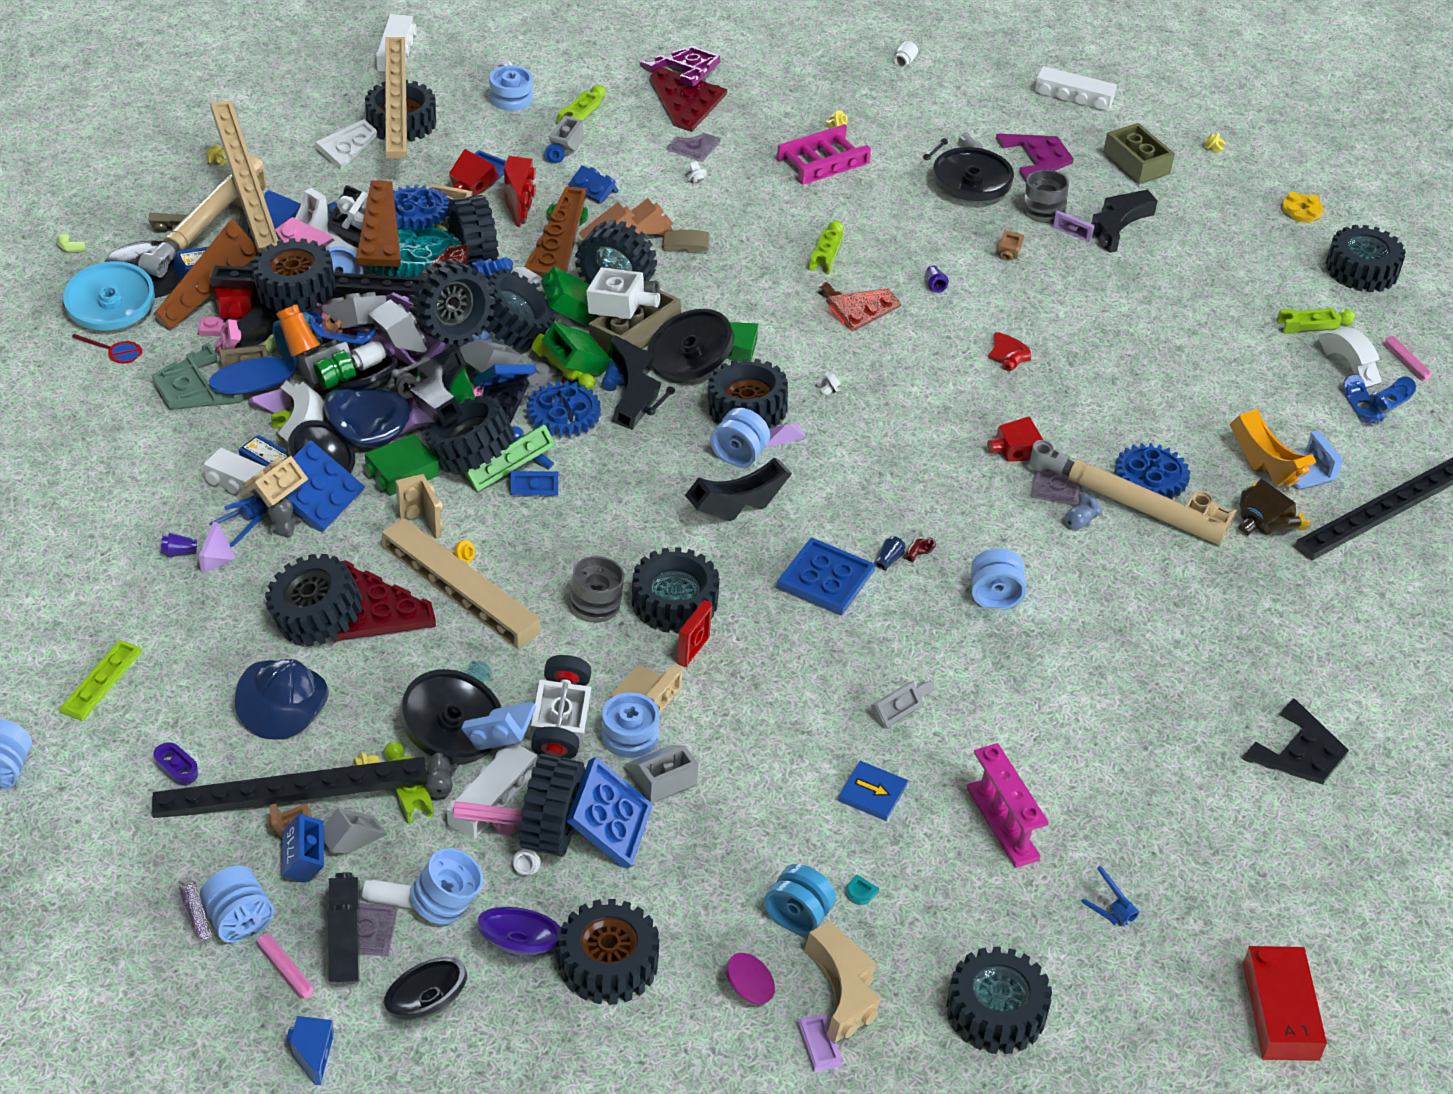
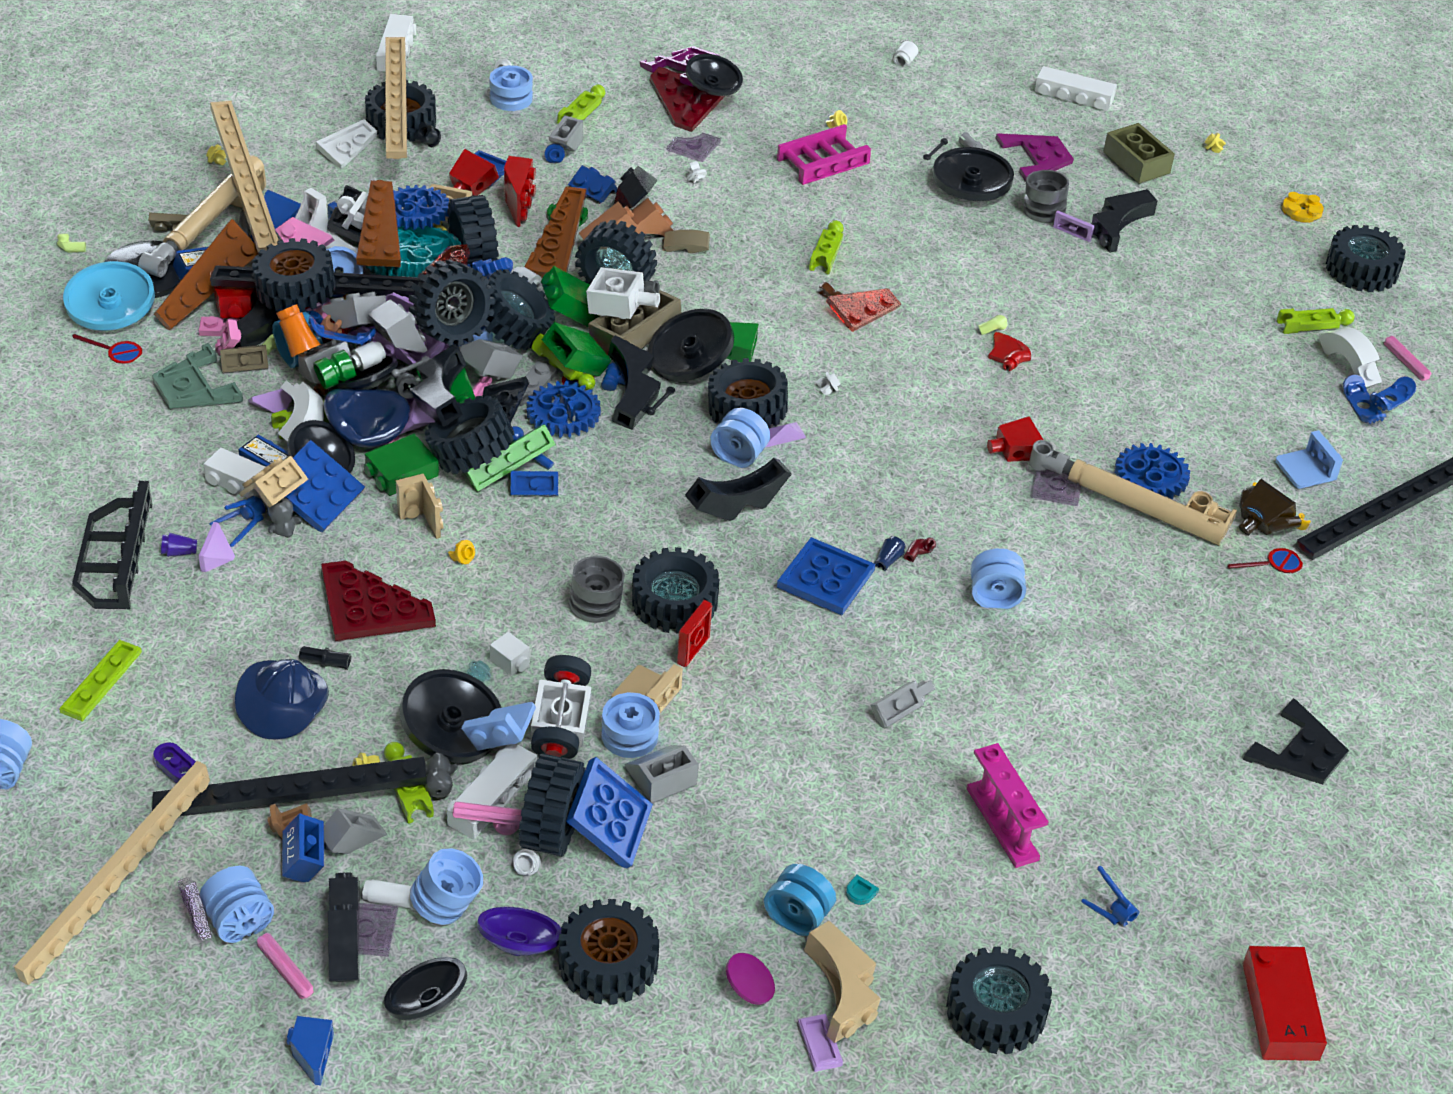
blue shield [209,357,295,394] -> none
black wheel [265,553,363,646] -> none
tan brick [382,518,540,649] -> none
blue tile [474,364,536,386] -> none
blue tile [838,760,908,821] -> none
dark purple cone [926,265,949,293] -> none
medium nougat bracket [997,230,1024,260] -> none
sand blue animal [1065,493,1102,530] -> none
light orange arch [1229,409,1316,487] -> none
none -> tan plate [14,761,210,985]
none -> black plate [72,480,153,610]
none -> black axle [299,646,352,670]
none -> black brick [414,121,441,147]
none -> white brick [490,632,530,676]
none -> black wedge [613,166,658,209]
none -> black dish [685,54,743,96]
none -> yellowish green arm [978,315,1008,335]
none -> piece [1227,548,1303,573]

